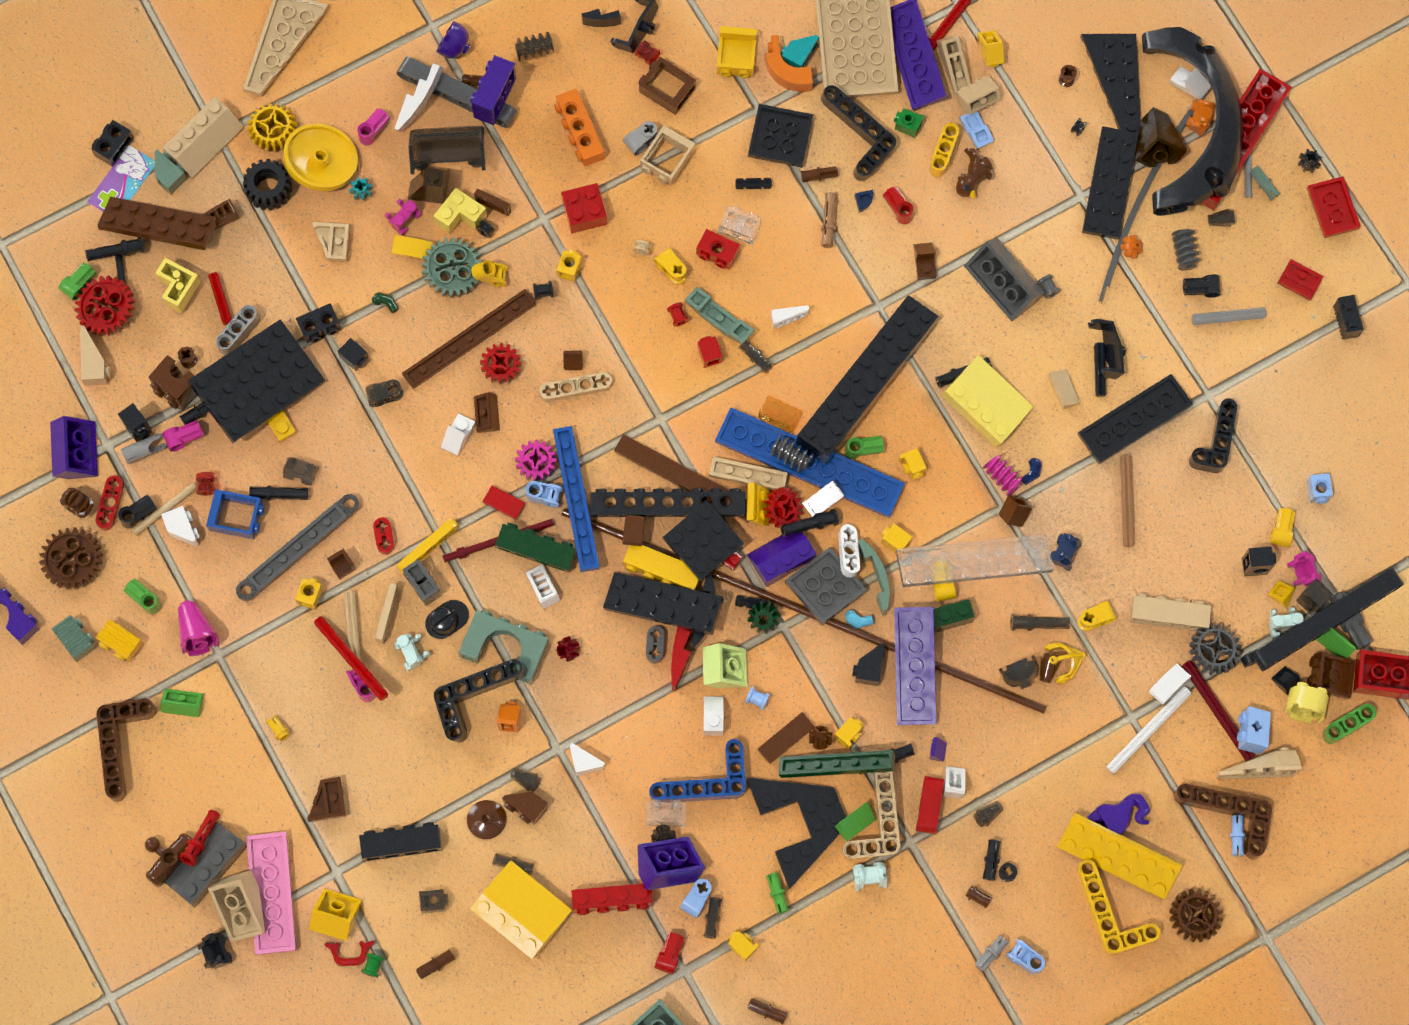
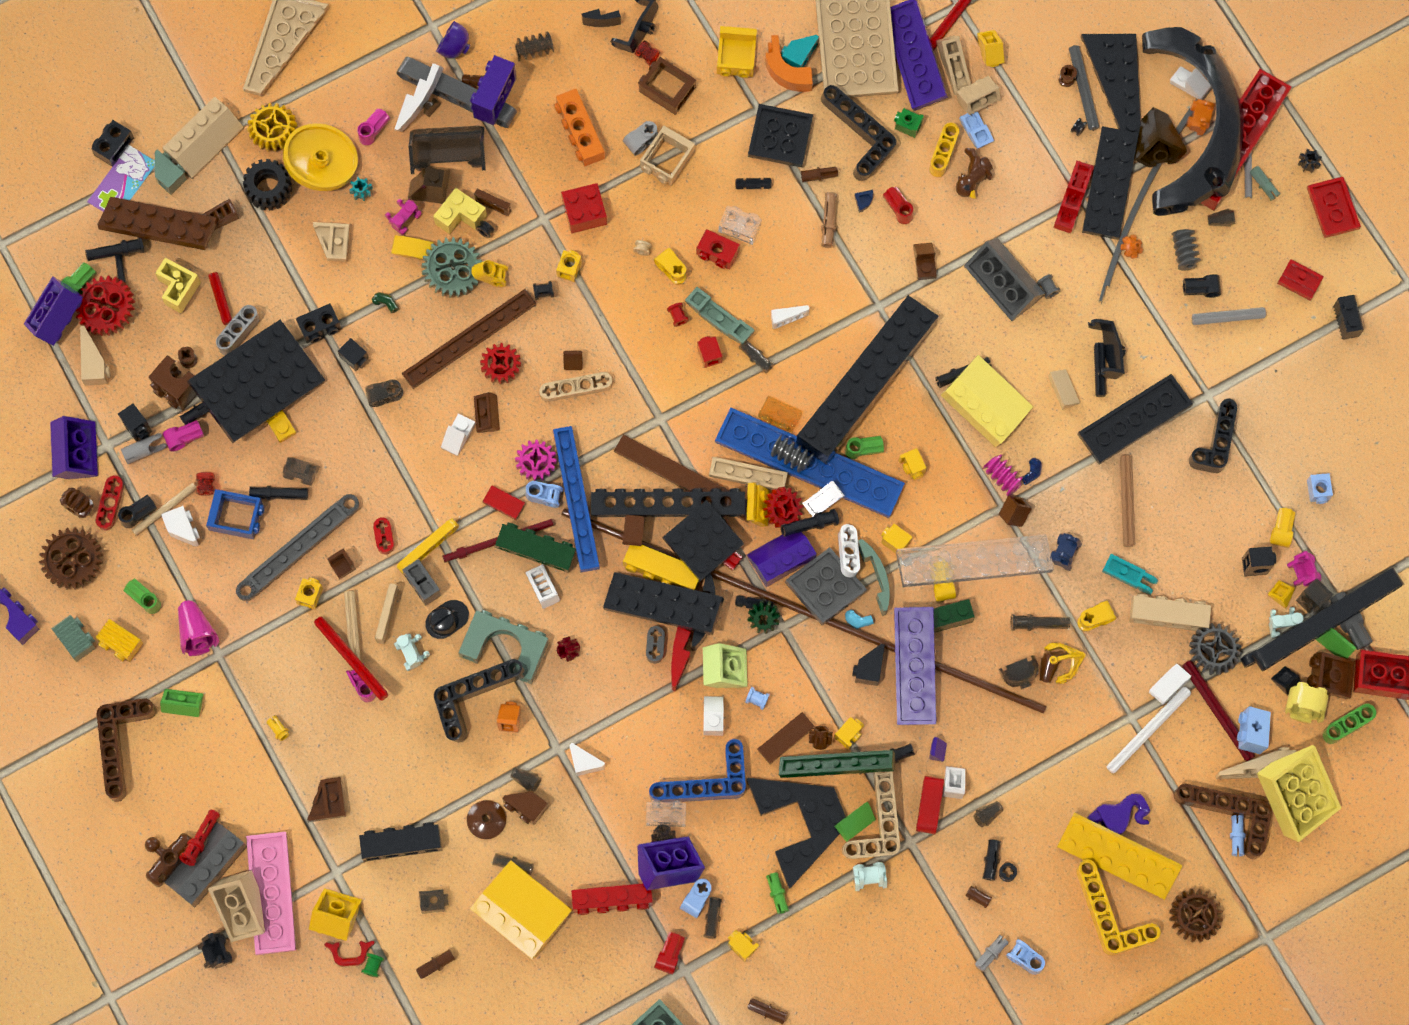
none -> dark purple slope [24,276,83,346]
none -> dark brown tile [423,98,441,117]
none -> red slope [1053,160,1094,234]
none -> dark grey axle [1069,45,1099,131]
none -> teal hinge [1102,554,1158,595]
none -> light yellow slope [1257,745,1341,842]

